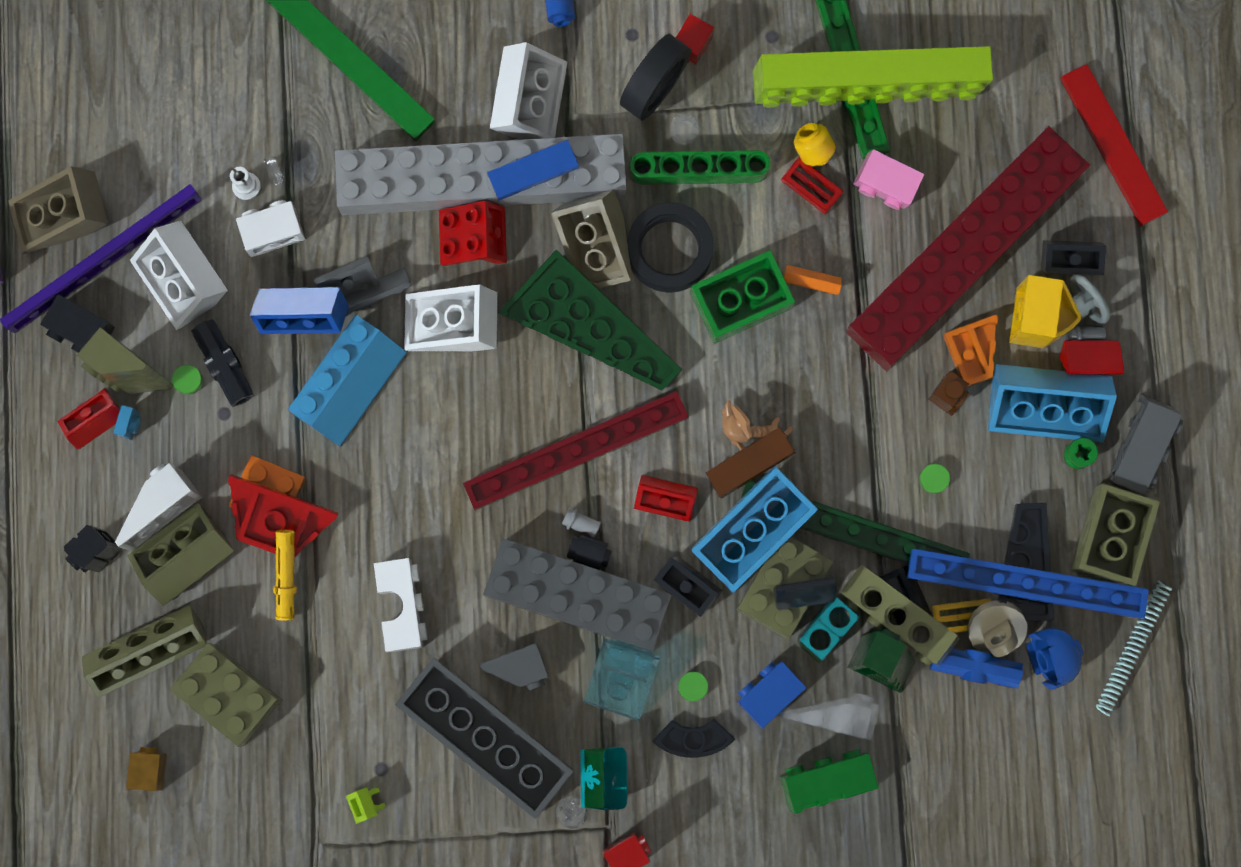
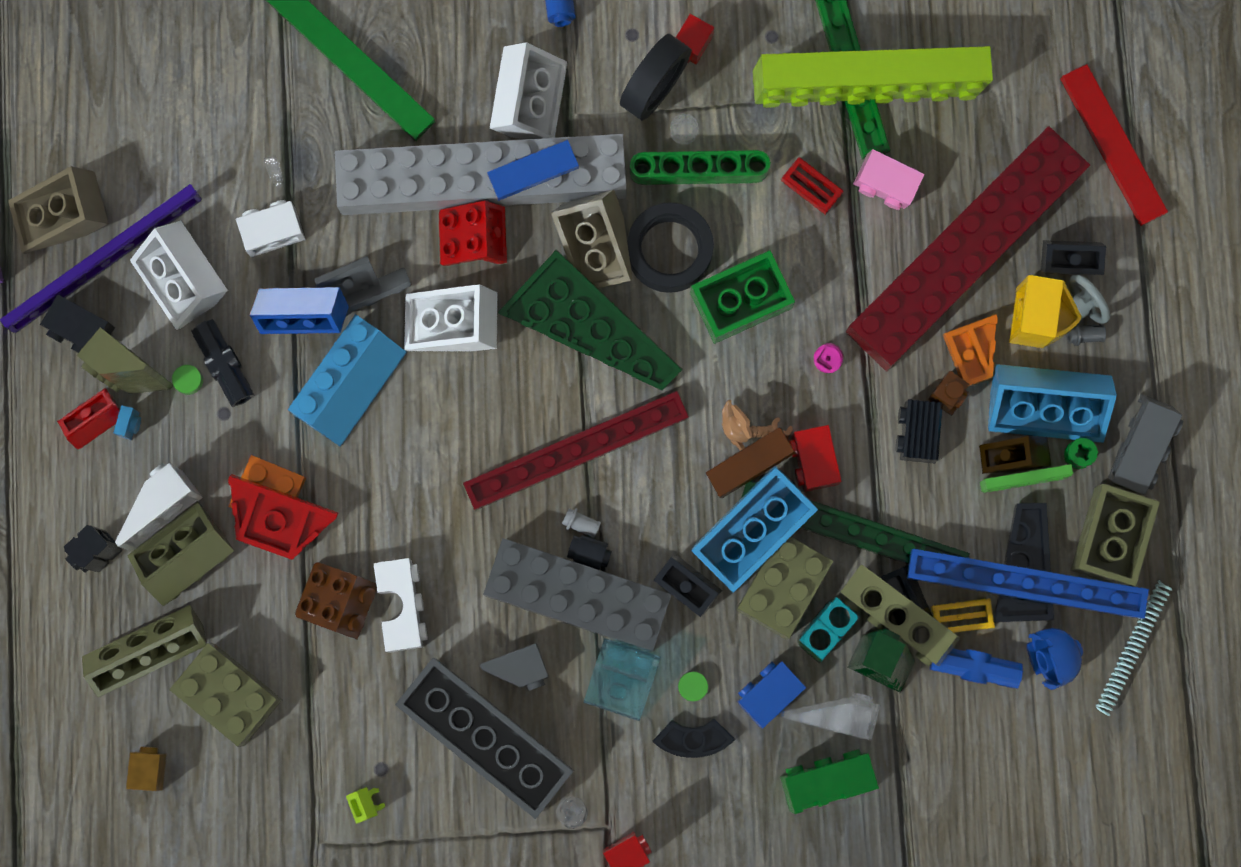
white pin [230,167,261,200] -> none
yellow pin [273,530,297,621] -> none
teal piece [580,747,628,811] -> none
red slope [633,475,698,522] -> none
black slope [773,577,836,610] -> none
orange tile [783,264,842,295] -> none
yellow head [794,123,836,166] -> none
bright green tile [919,464,950,494] -> none
dark tan tile [967,601,1027,657] -> none
red slope [1059,340,1124,375] -> none
none -> reddish brown bracket [295,562,377,640]
none -> red brick [789,425,842,492]
none -> dark pink tile [814,343,844,373]
none -> black brick [895,399,943,464]
none -> dark brown slope [979,436,1051,474]
none -> bright green tile [980,464,1073,493]

